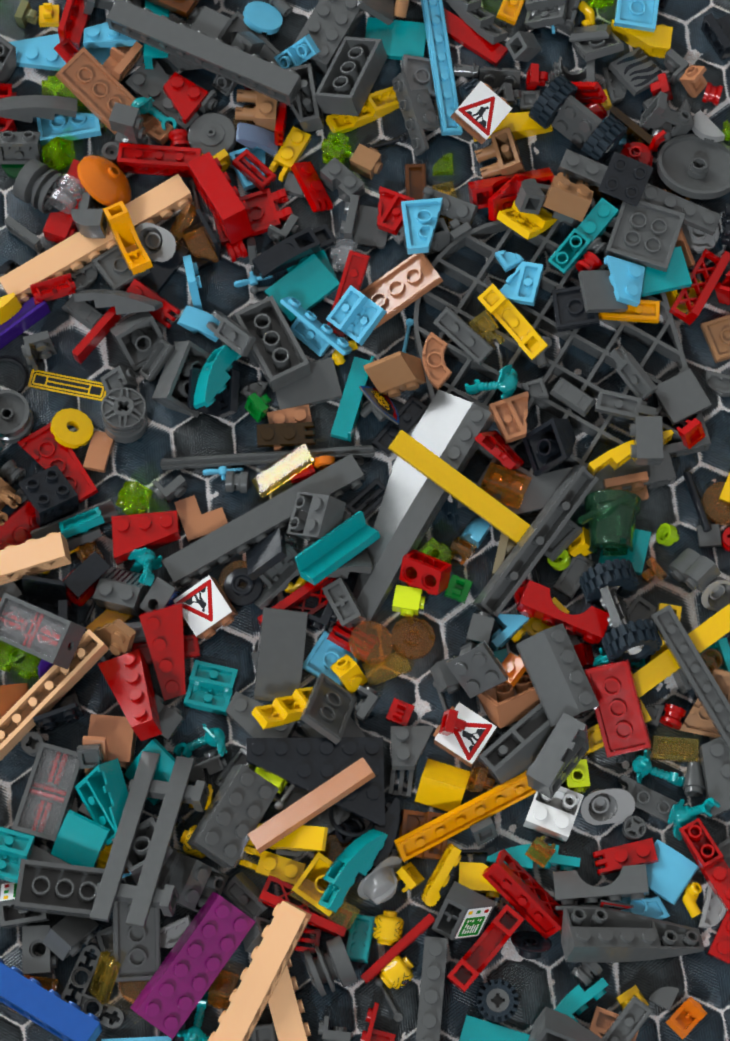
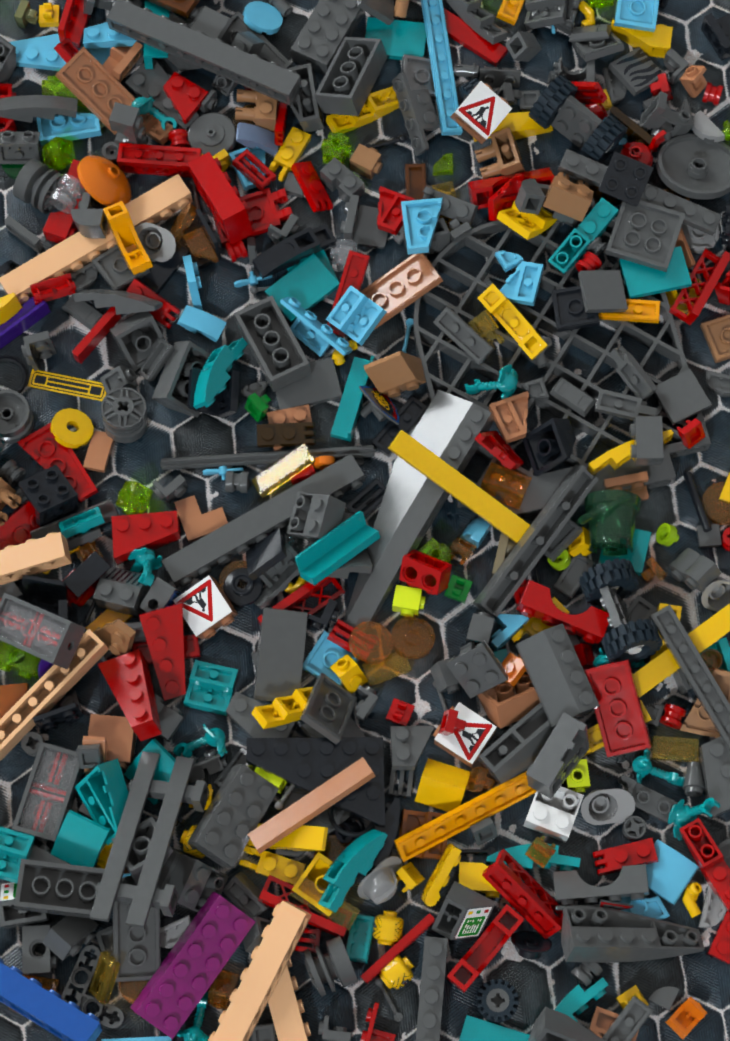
dark grey hinge [206,310,256,357] -> none
medium azure slope [274,34,320,69] -> none
dark grey hinge [322,577,367,628] -> none
nougat tile [422,332,452,390] -> none
red tile [526,63,548,91] -> none
medium azure wing [604,255,645,307] -> none

